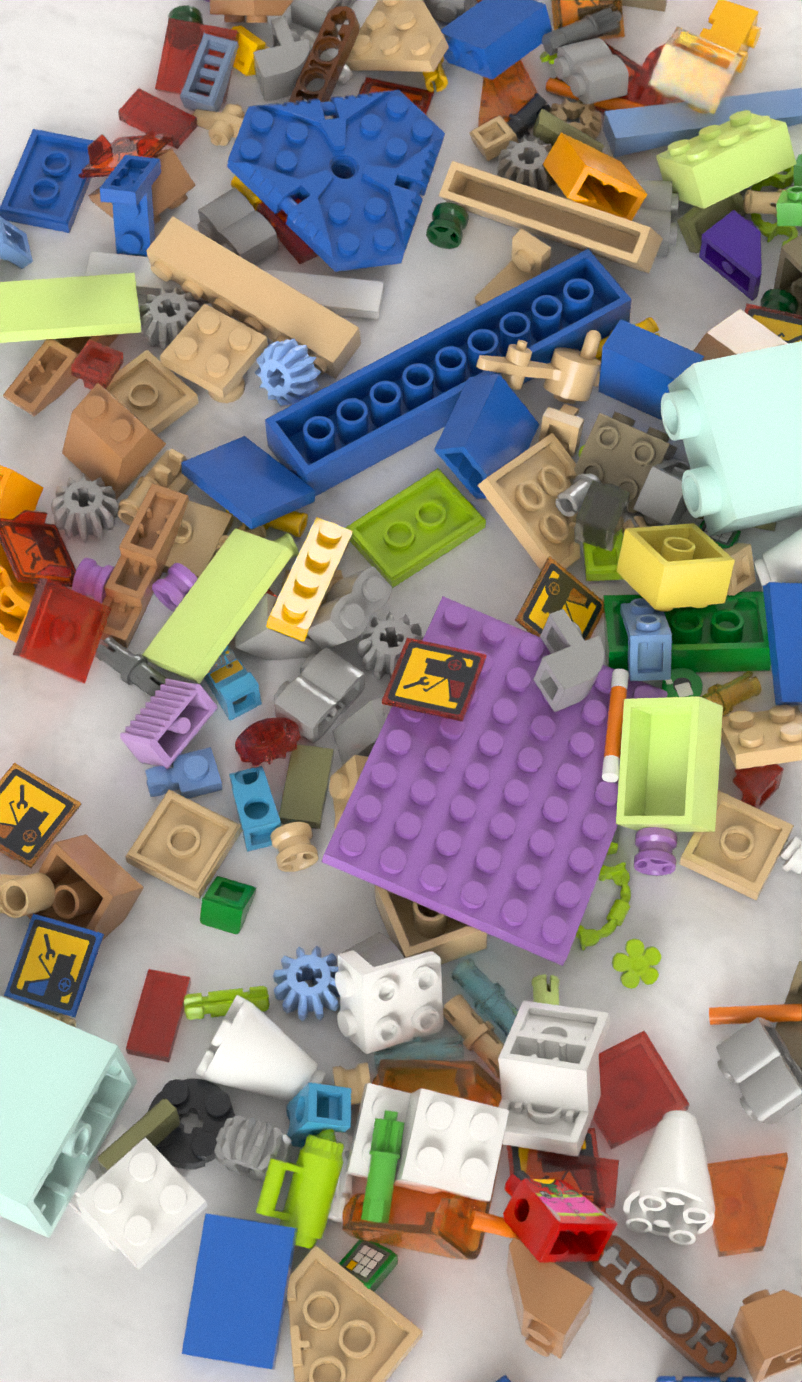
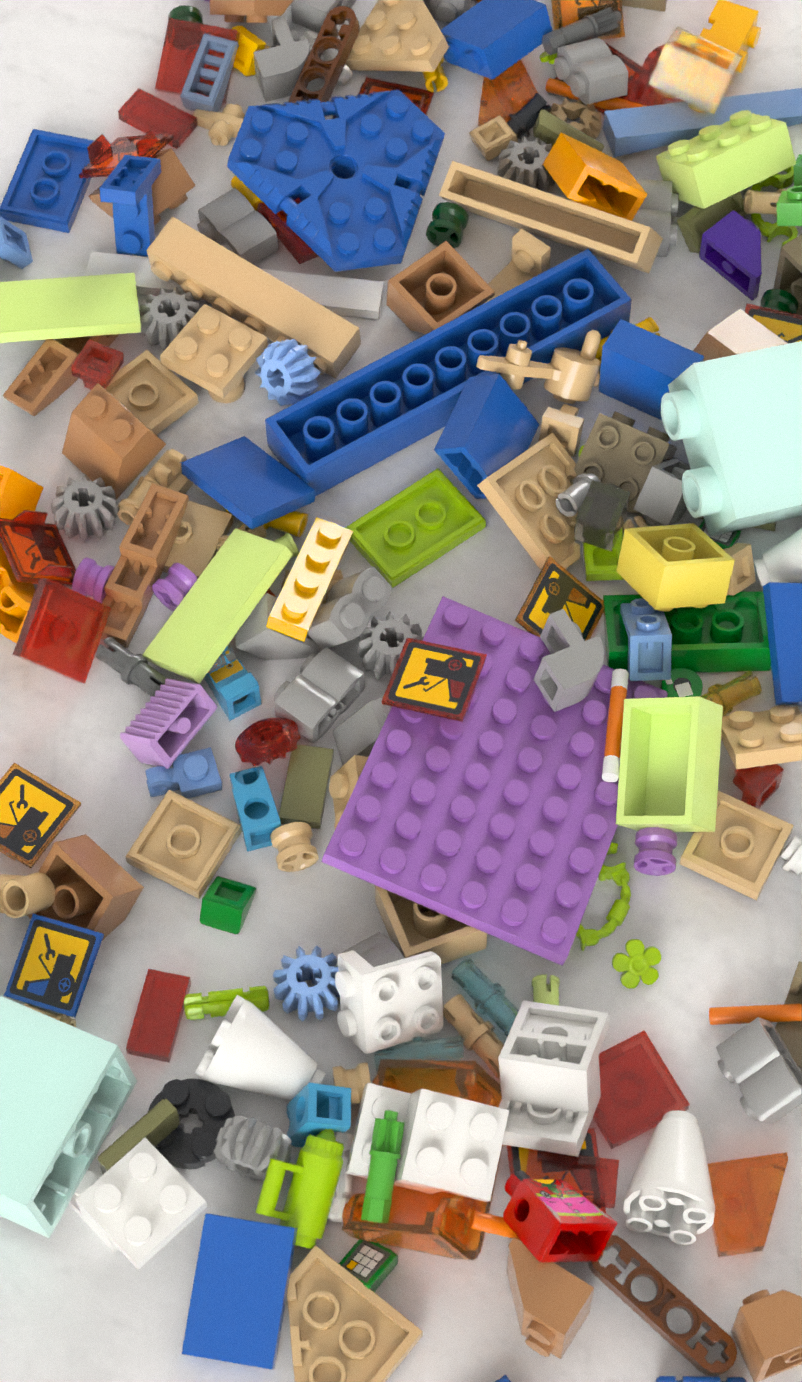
none -> medium nougat slope [387,241,495,334]

